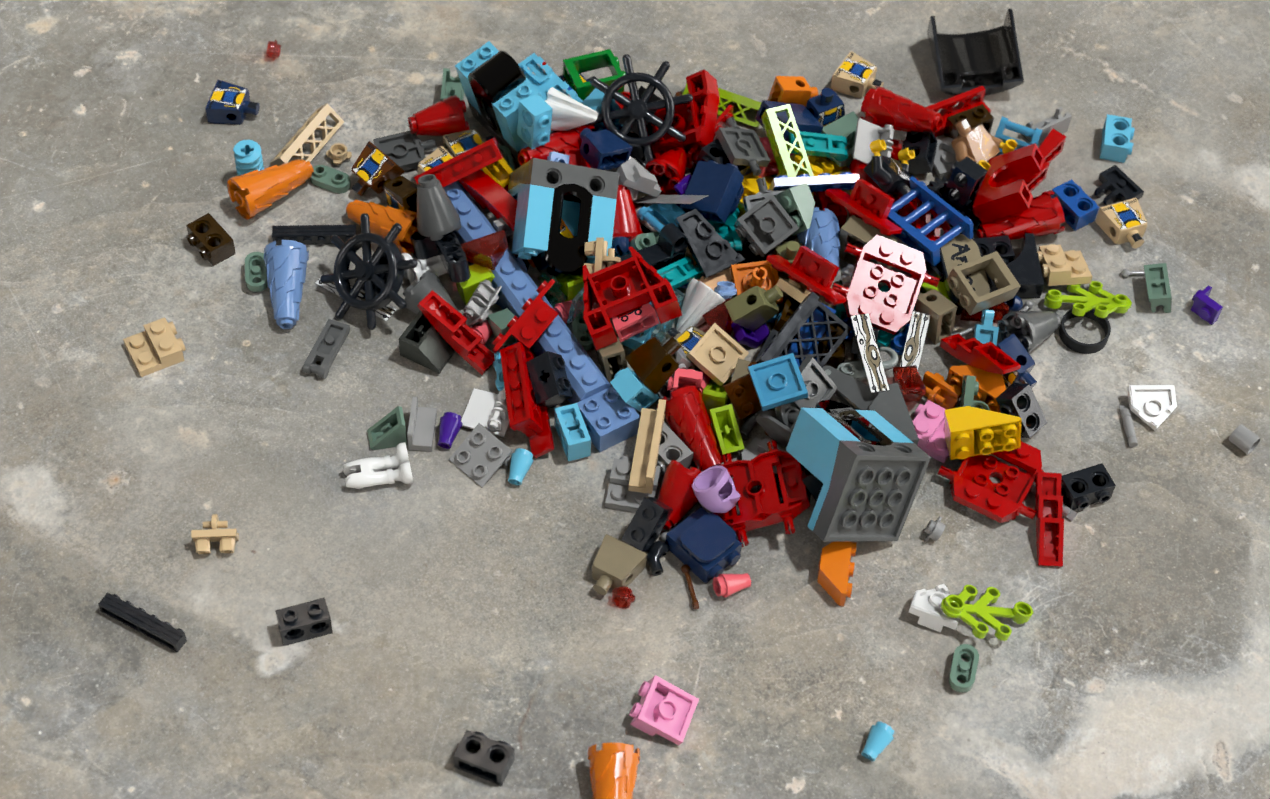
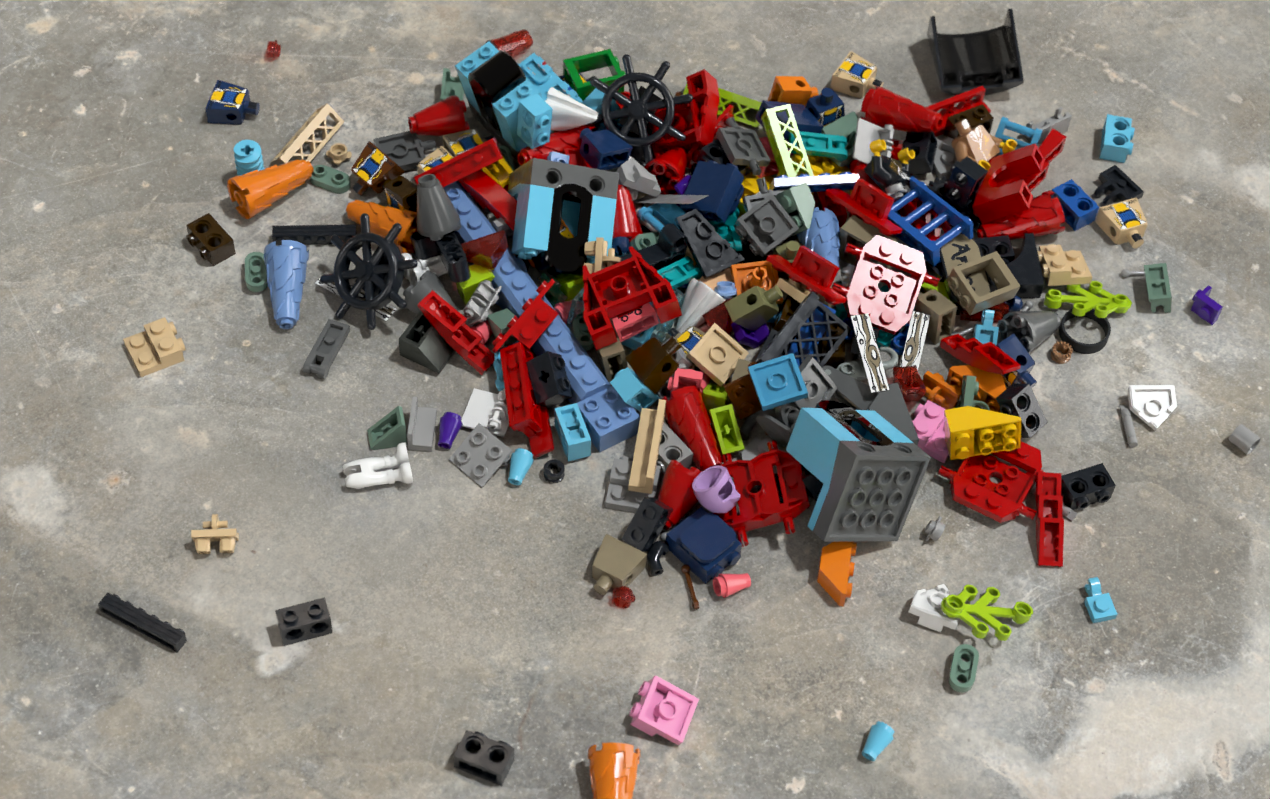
none -> clear red plant [485,29,533,58]
none -> black bush [543,459,565,483]
none -> light grey plate [885,183,908,200]
none -> medium nougat bush [1050,341,1073,364]
none -> medium azure plate [1084,577,1118,623]

